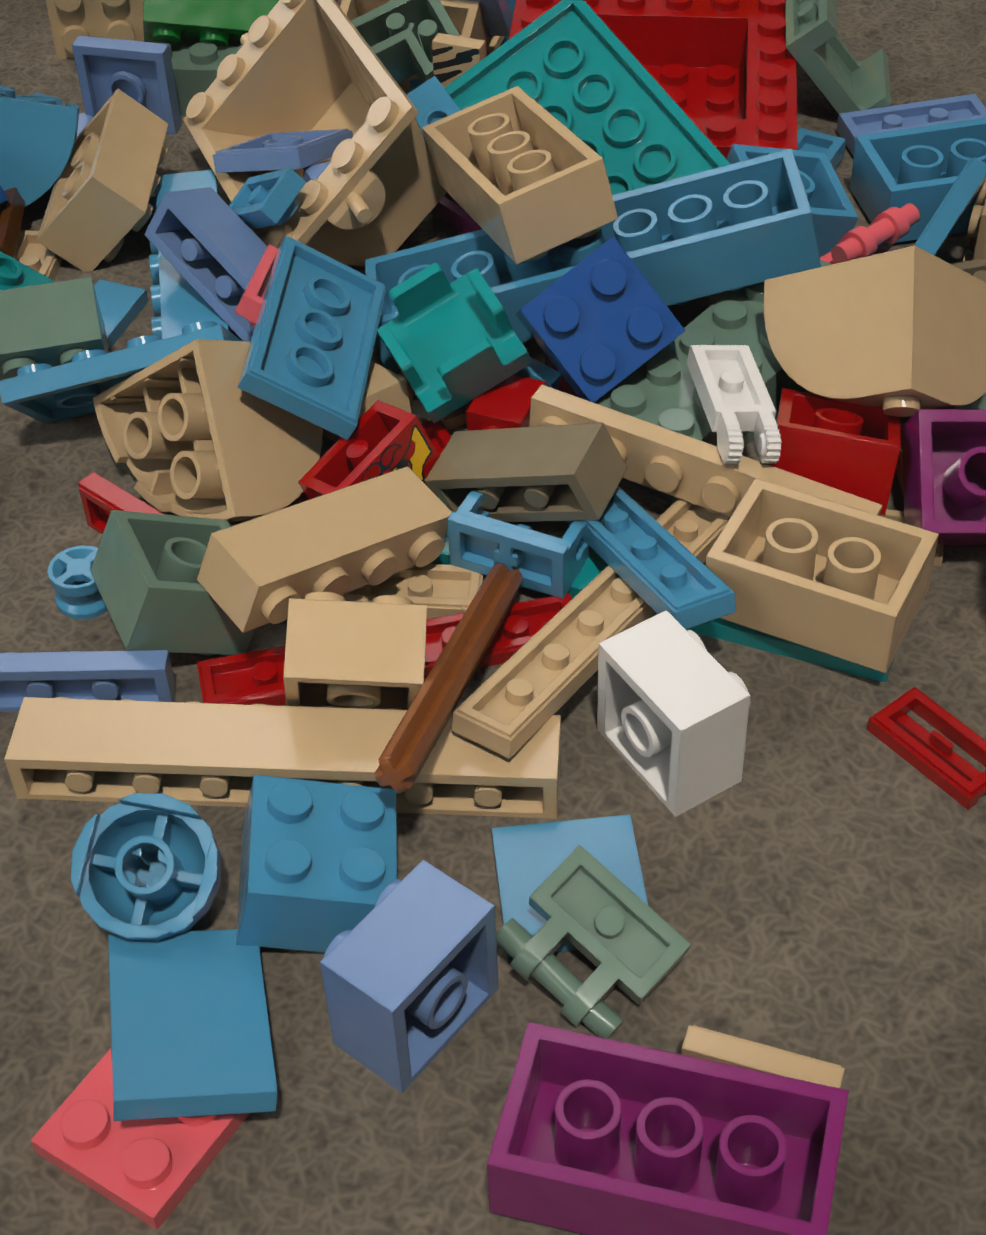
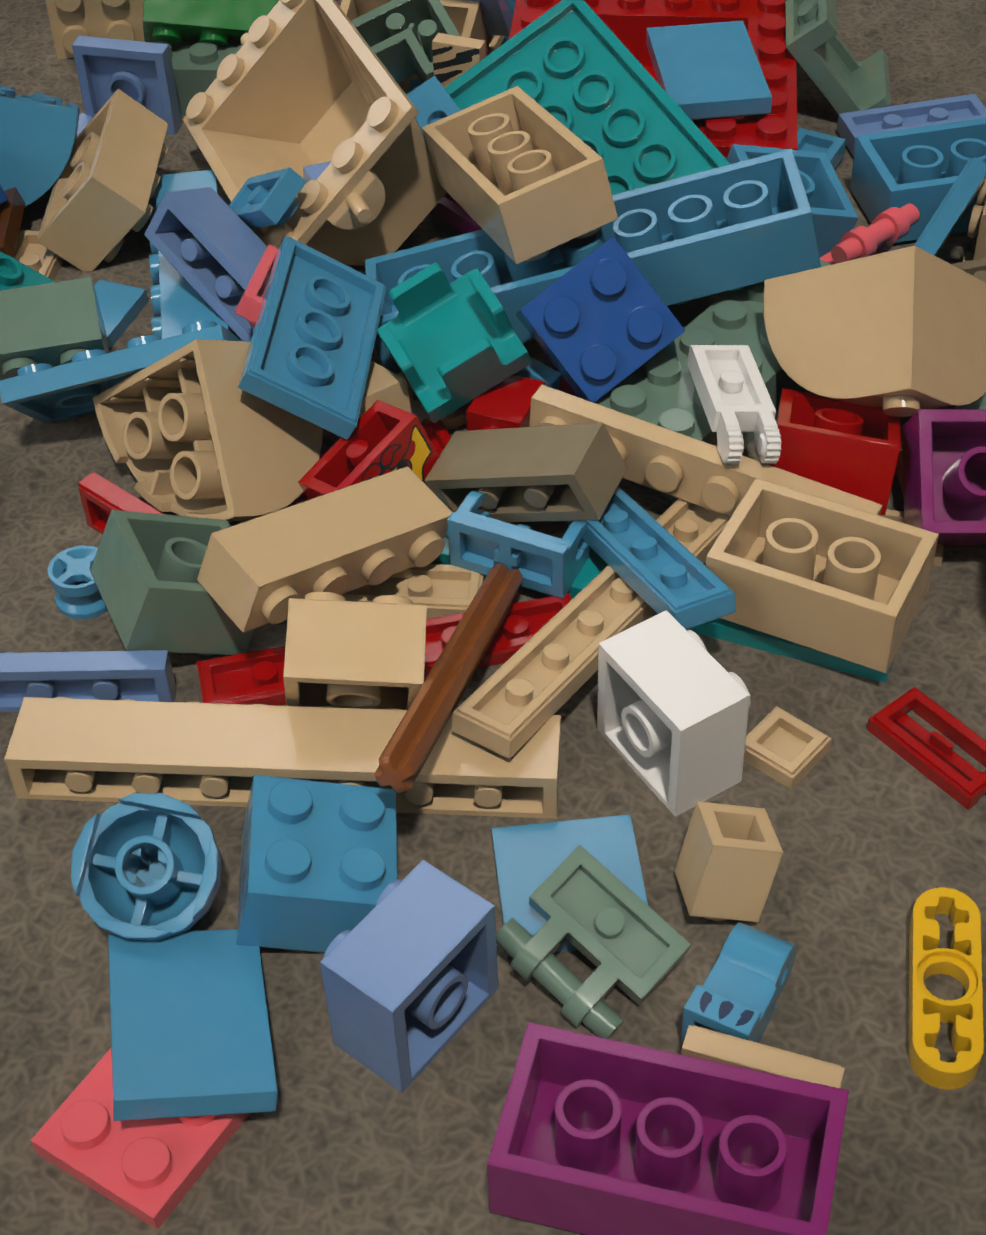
medium blue tile [213,128,353,173] -> none
none -> dark azure tile [646,21,772,120]
none -> tan brick [674,801,783,922]
none -> dark azure leg [681,922,797,1046]
none -> tan tile [744,706,832,790]
none -> yellow beam [909,887,984,1090]

